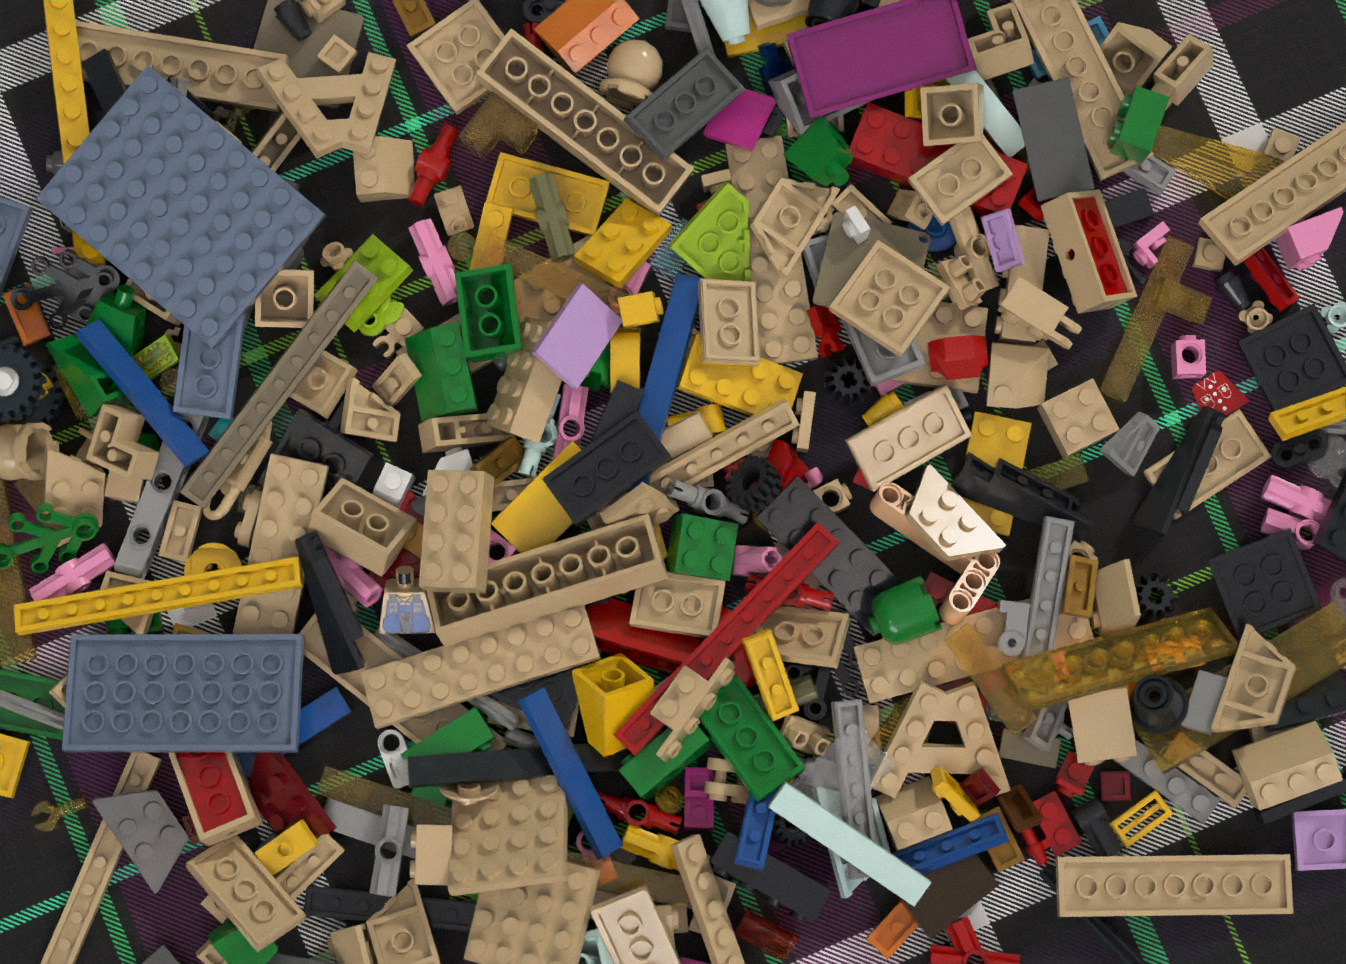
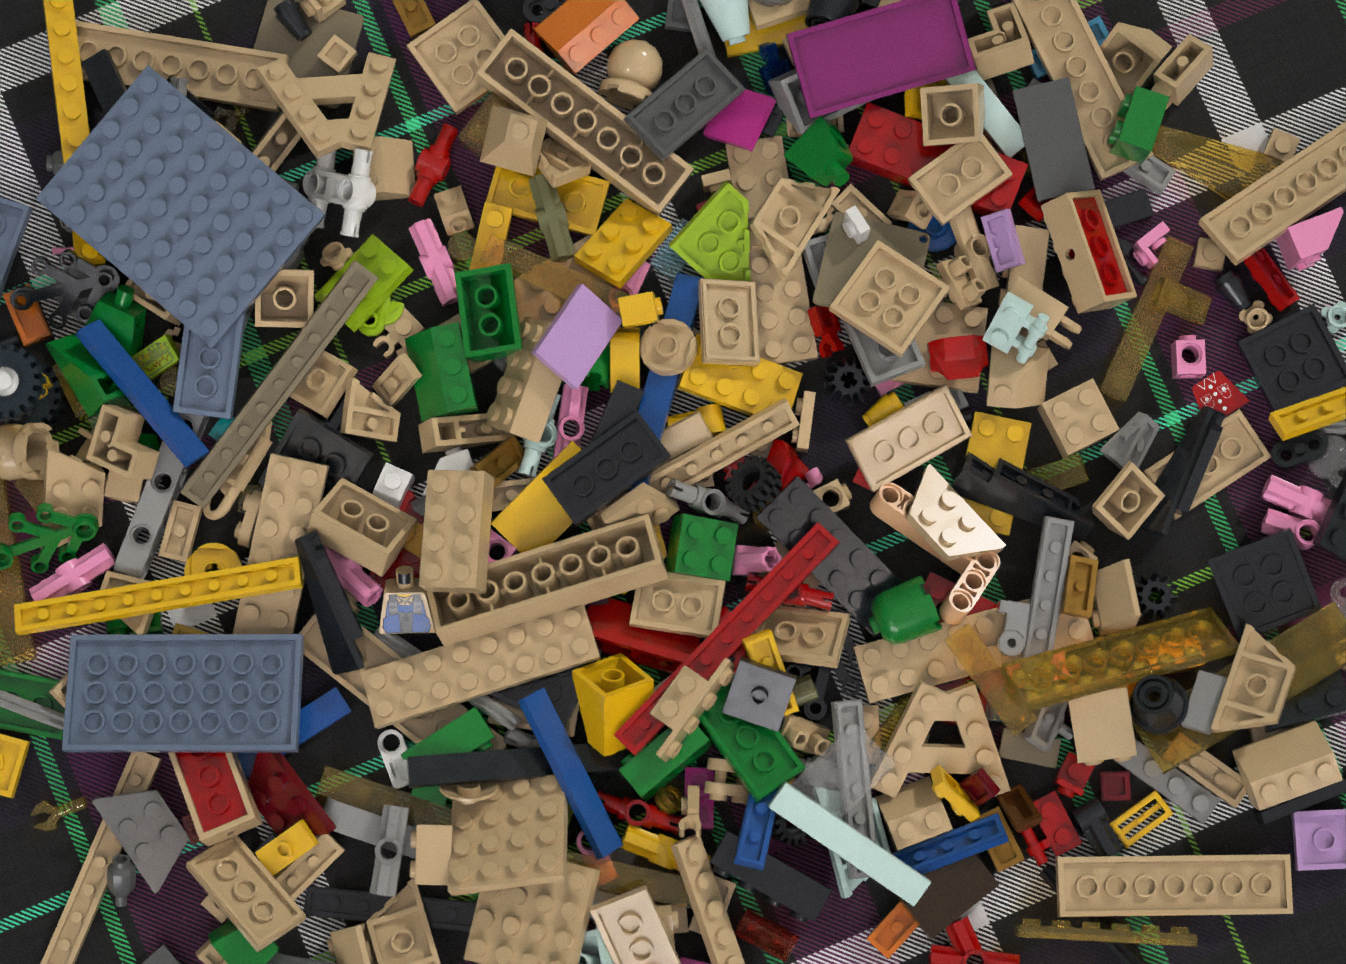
none -> dark grey plant [106,854,136,907]
none -> white piece [303,148,376,237]
none -> tan slope [480,105,548,176]
none -> tan wing [537,138,592,188]
none -> tan tile [639,319,697,376]
none -> tan plate [679,785,701,838]
none -> plate [722,657,797,732]
none -> light aqua plate [982,292,1050,364]
none -> clear yellow plate [1015,918,1197,947]
none -> tan slope [1092,461,1165,540]

